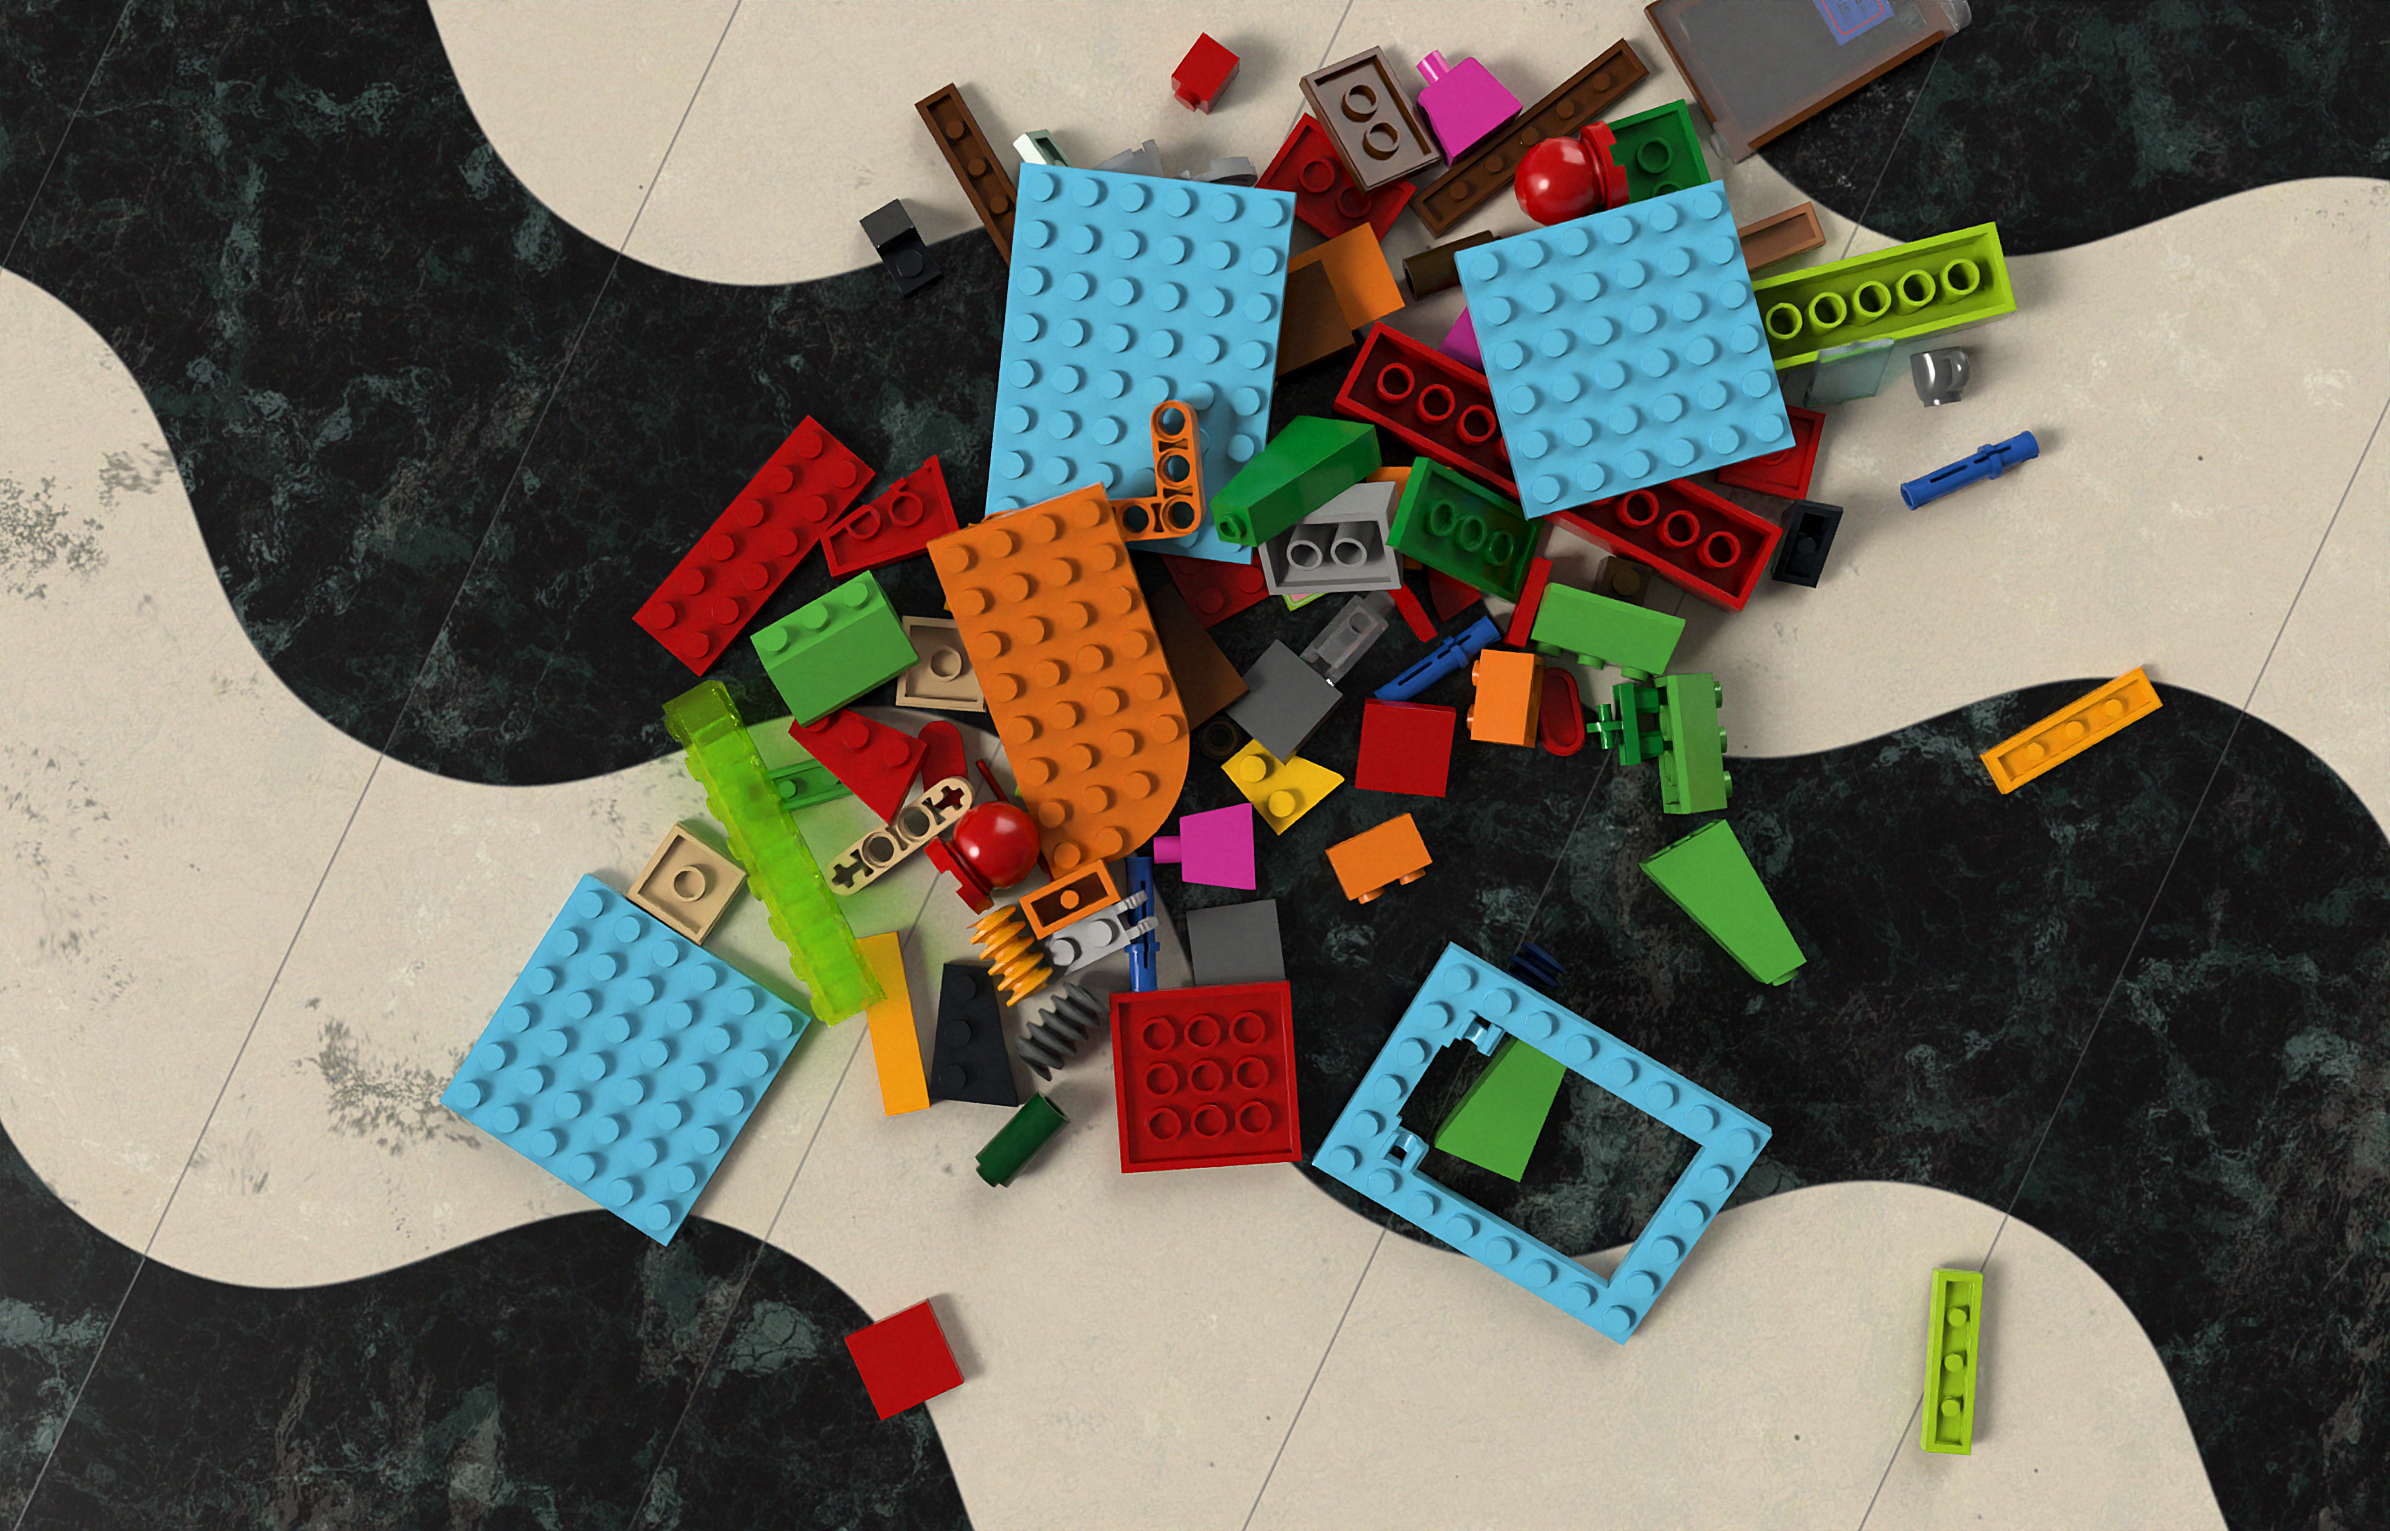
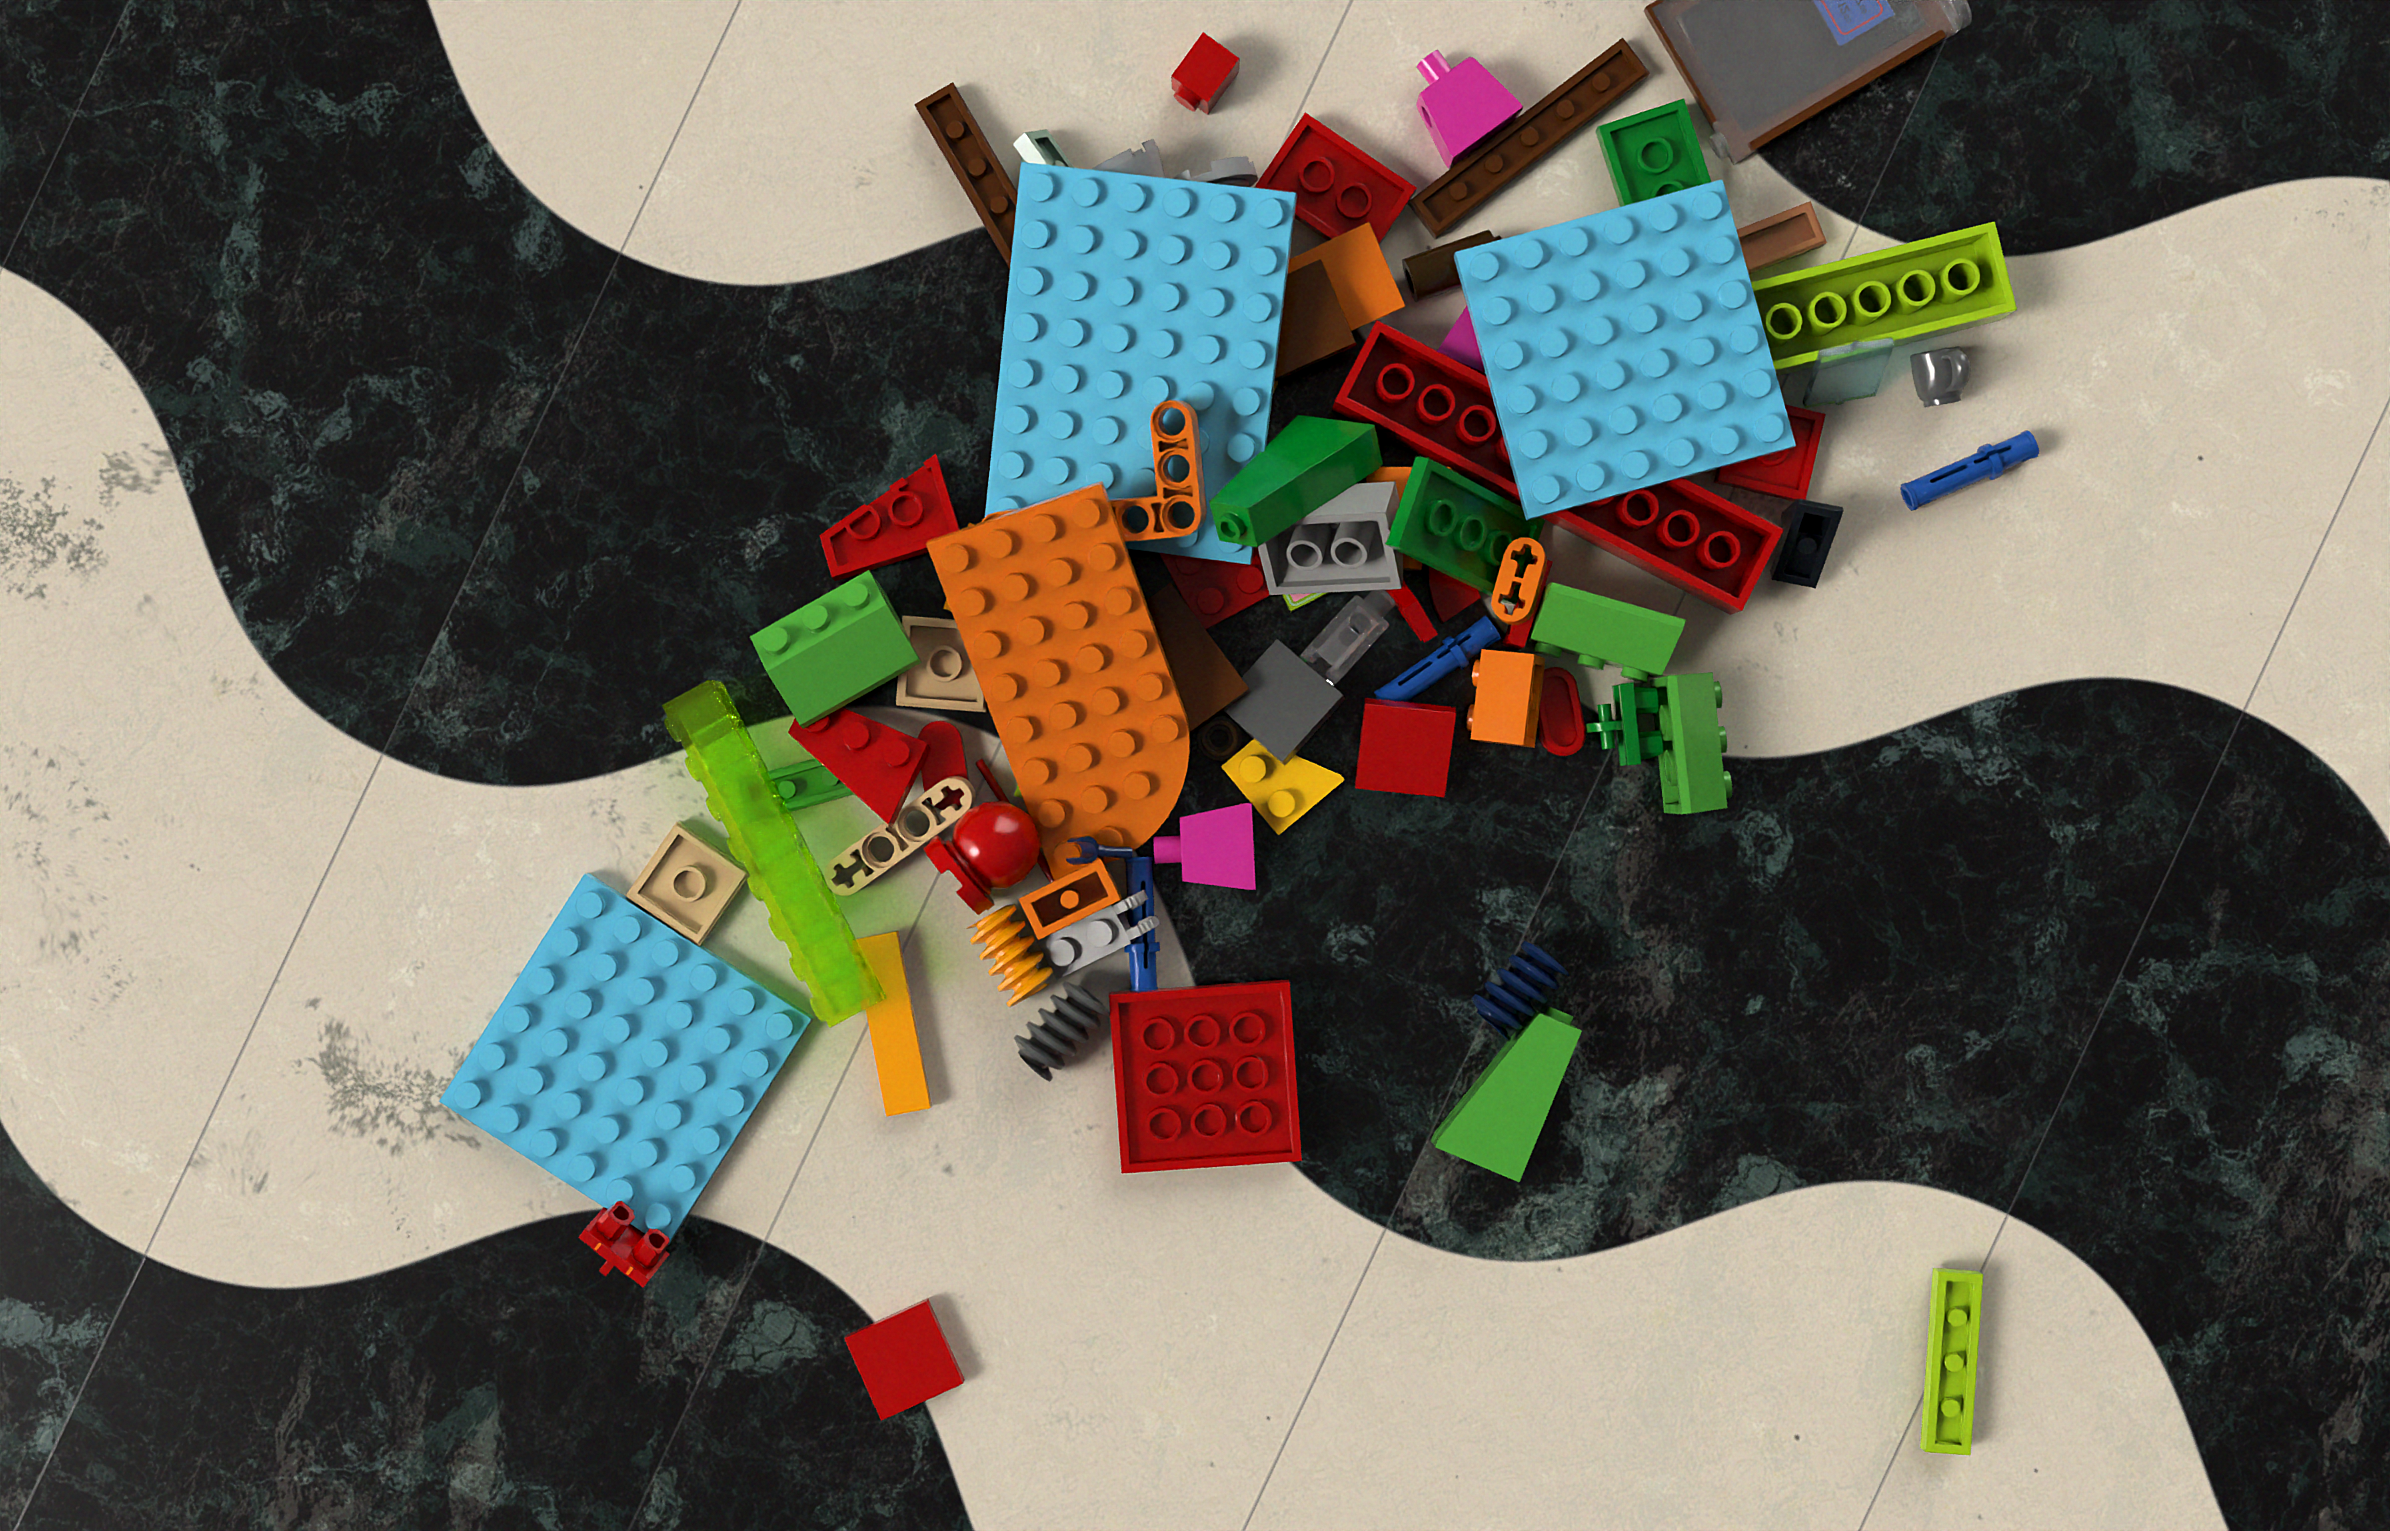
red plate [632,415,878,678] -> none
black slope [859,198,943,299] -> none
black wing [929,962,1019,1108] -> none
dark green brick [975,1091,1070,1188] -> none
dark grey tile [1186,898,1286,986] -> none
tile [1299,45,1443,198] -> none
medium azure plate [1312,941,1772,1346] -> none
orange brick [1325,812,1432,904] -> none
red tile [1514,120,1629,227] -> none
dark brown brick [1591,555,1653,607] -> none
bright green slope [1638,819,1807,986] -> none
light orange tile [1980,666,2163,794] -> none
none -> red hips [578,1201,670,1287]
none -> dark blue hand [1066,836,1133,865]
none -> orange beam [1491,537,1547,625]

